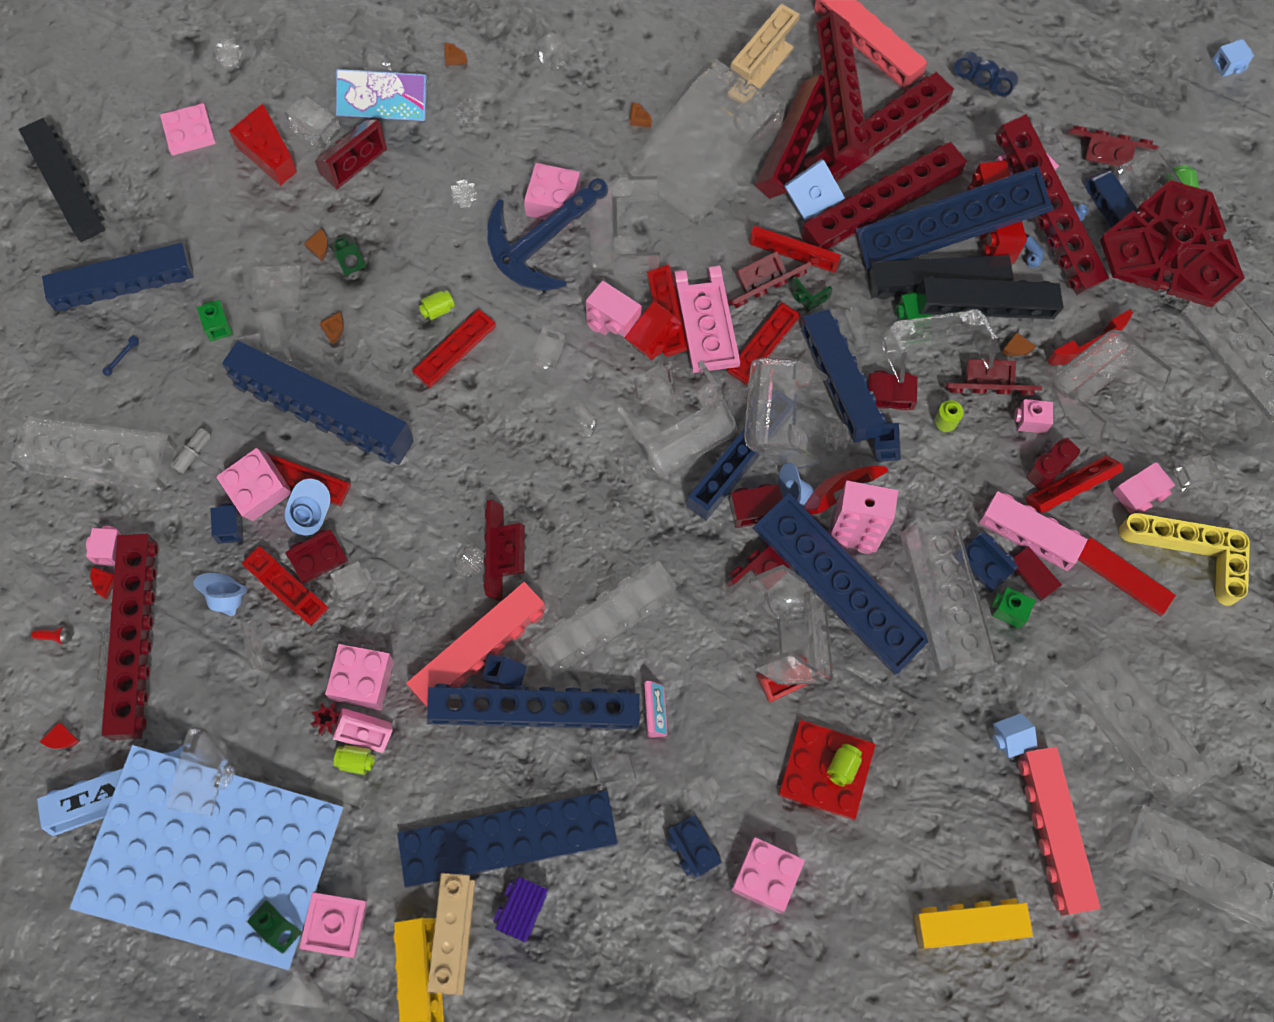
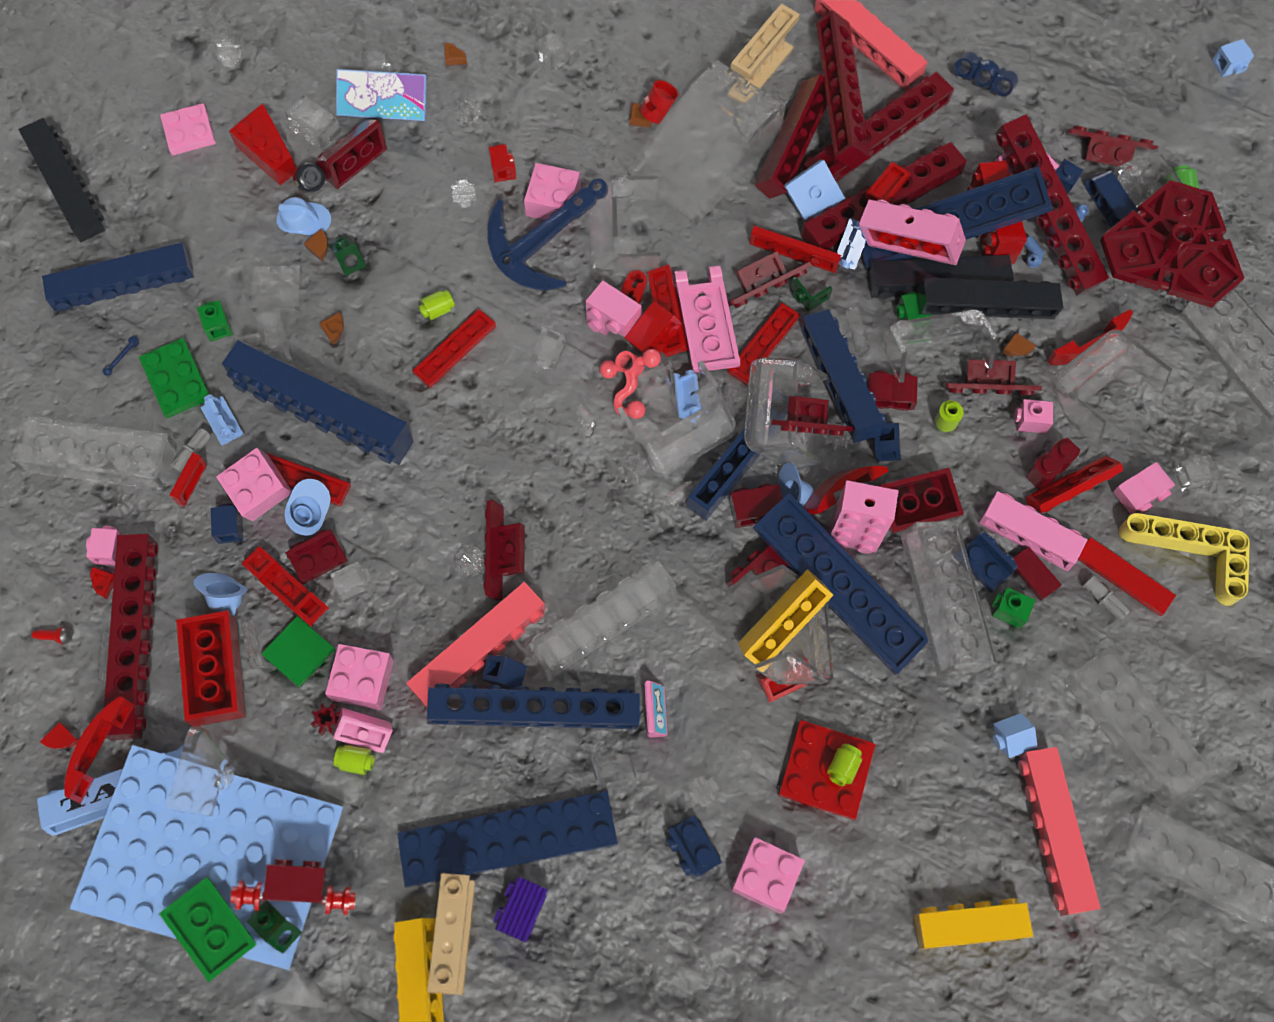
bright pink plate [299,892,368,958] -> none
none -> red slope [64,697,135,804]
none -> green plate [139,338,210,419]
none -> green plate [159,877,257,983]
none -> red tile [169,452,207,507]
none -> red brick [176,611,246,727]
none -> light blue hinge [201,394,244,446]
none -> dark red brick [230,859,356,915]
none -> green tile [261,616,335,688]
none -> light blue piece [276,197,331,235]
none -> black head [293,162,325,193]
none -> red brick [488,144,517,183]
none -> coral piece [599,349,661,419]
none -> red beam [621,270,647,304]
none -> red wheel [640,80,679,124]
none -> clear pin [665,480,696,508]
none -> light blue hinge [673,370,702,423]
none -> yellow brick [738,569,833,670]
none -> dark red bracket [771,396,853,436]
none -> light blue hinge [837,218,866,270]
none -> bright pink brick [859,200,966,265]
none -> red tile [865,162,911,202]
none -> dark red slope [878,468,964,533]
none -> dark blue brick [1056,159,1084,195]
none -> light grey axle [1082,576,1130,620]

